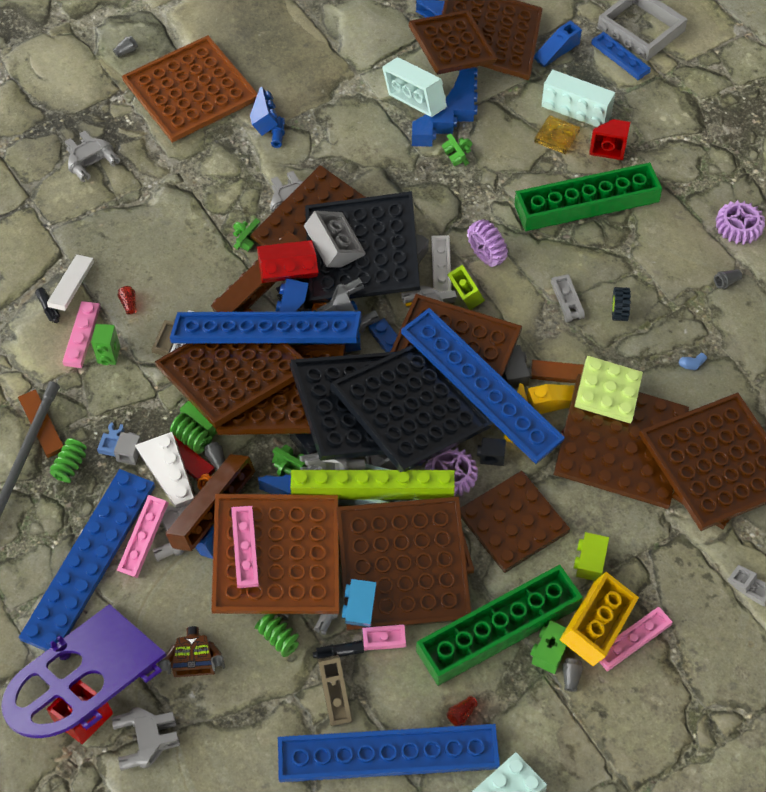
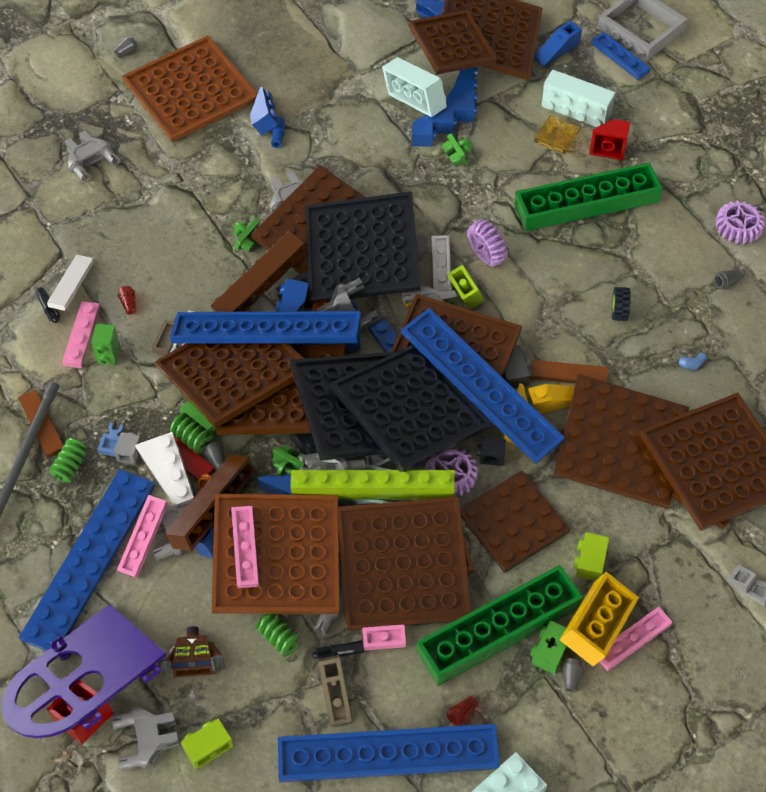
red slope [257,240,319,283] -> none
light grey slope [304,211,366,268] -> none
dark azure brick [342,579,376,627] -> none
light grey plate [551,274,585,323] -> none
yellowish green plate [574,356,643,424] -> none
none -> lime brick [181,718,234,770]

